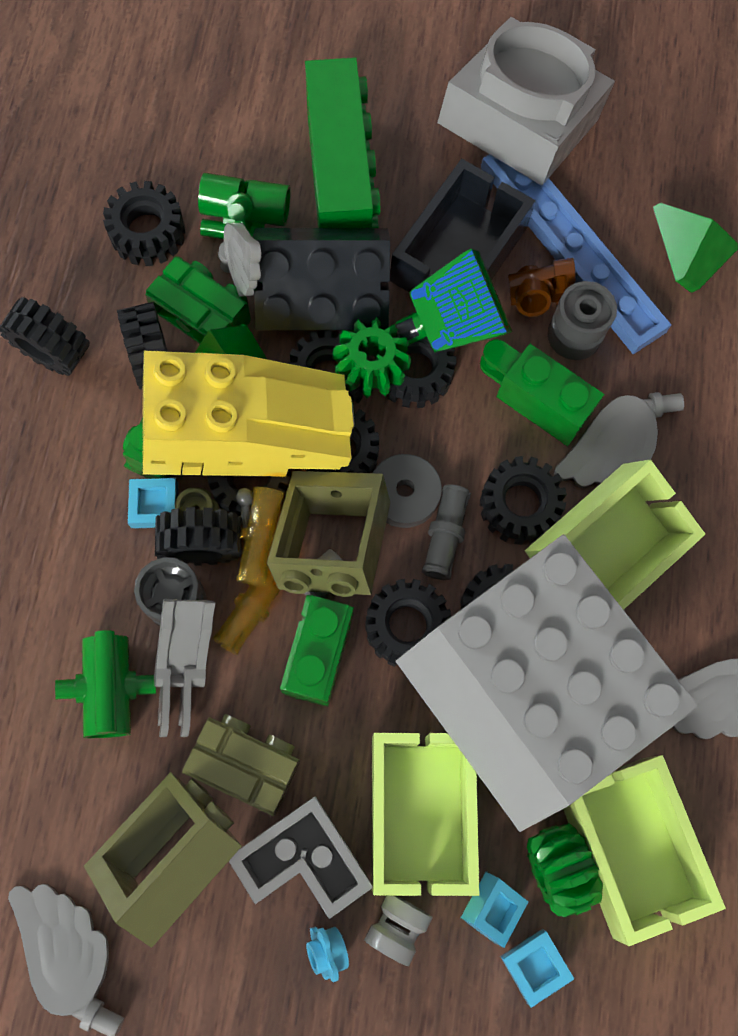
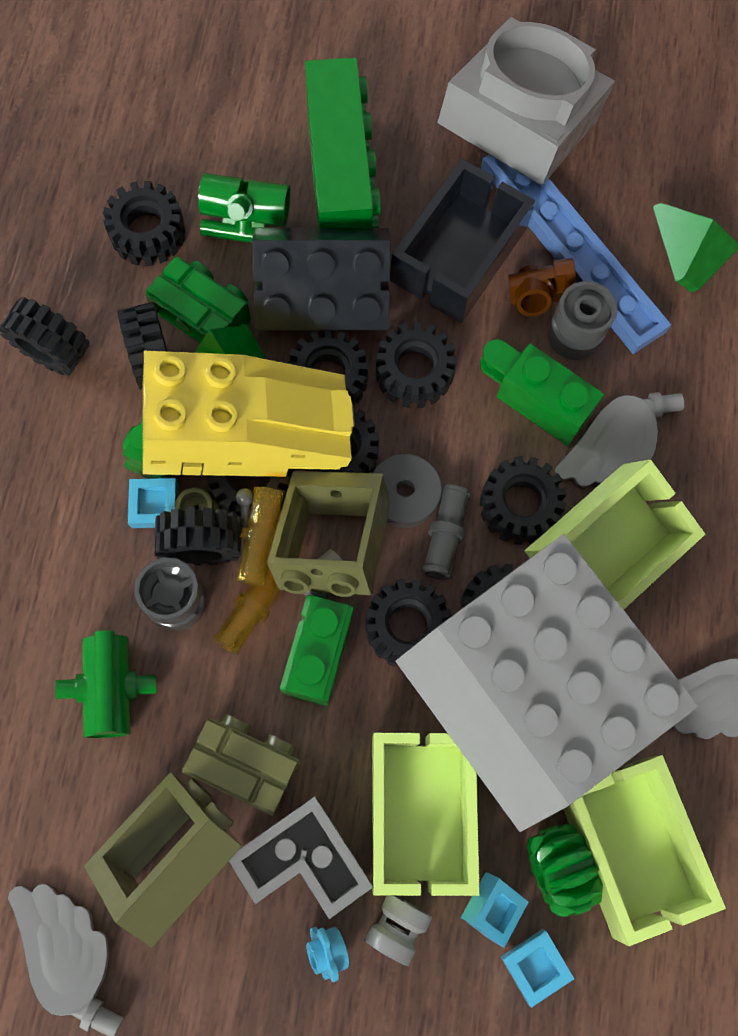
light grey arm [154,599,215,737] -> none
light grey animal [218,222,261,296] -> none
green gear [333,317,411,398] -> none
torso [396,248,513,352] -> none

